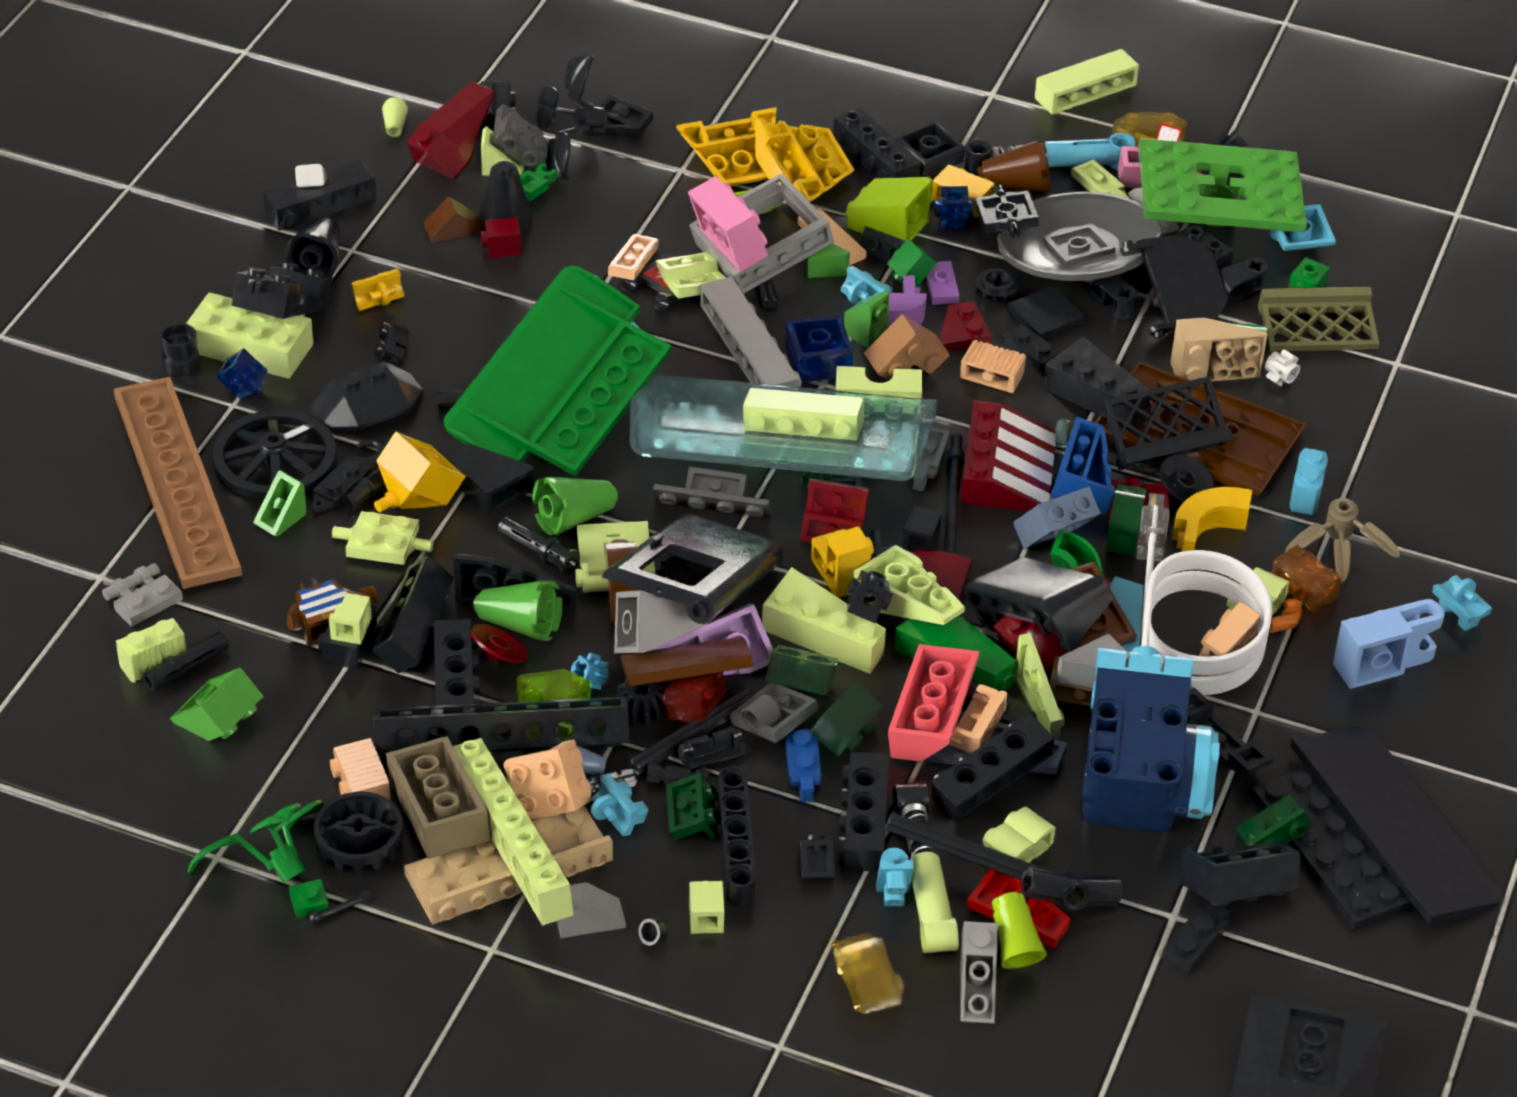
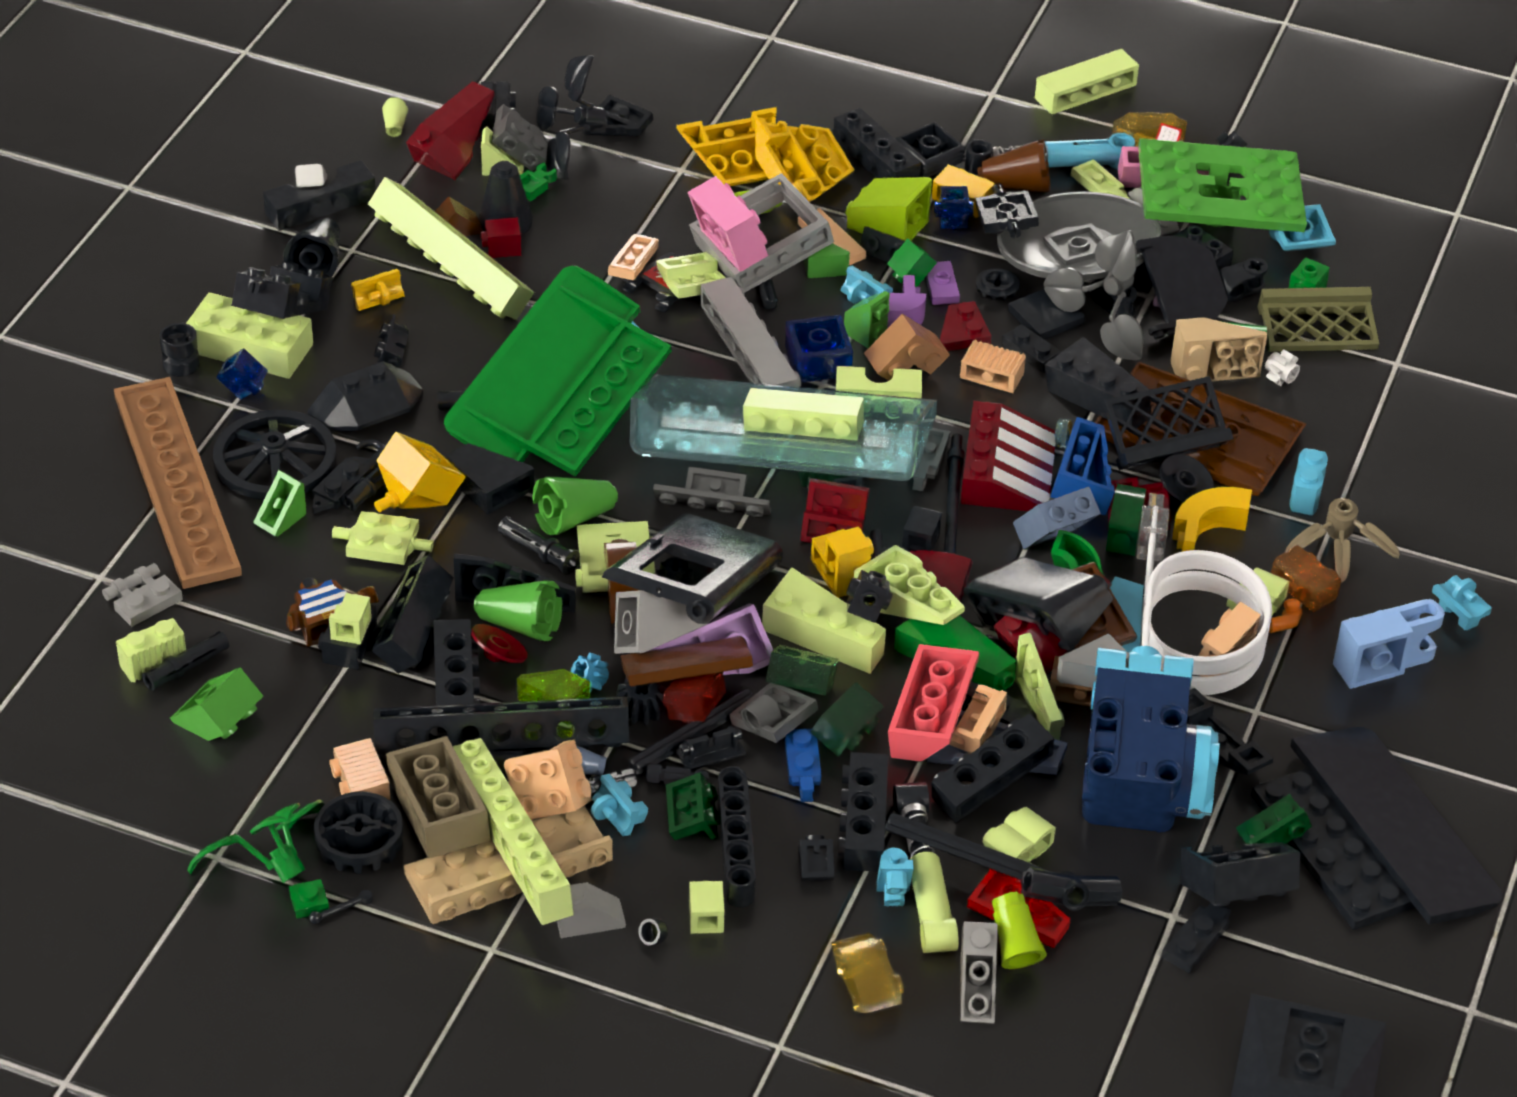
none -> yellowish green brick [368,177,534,320]
none -> dark grey plant [1044,230,1144,360]

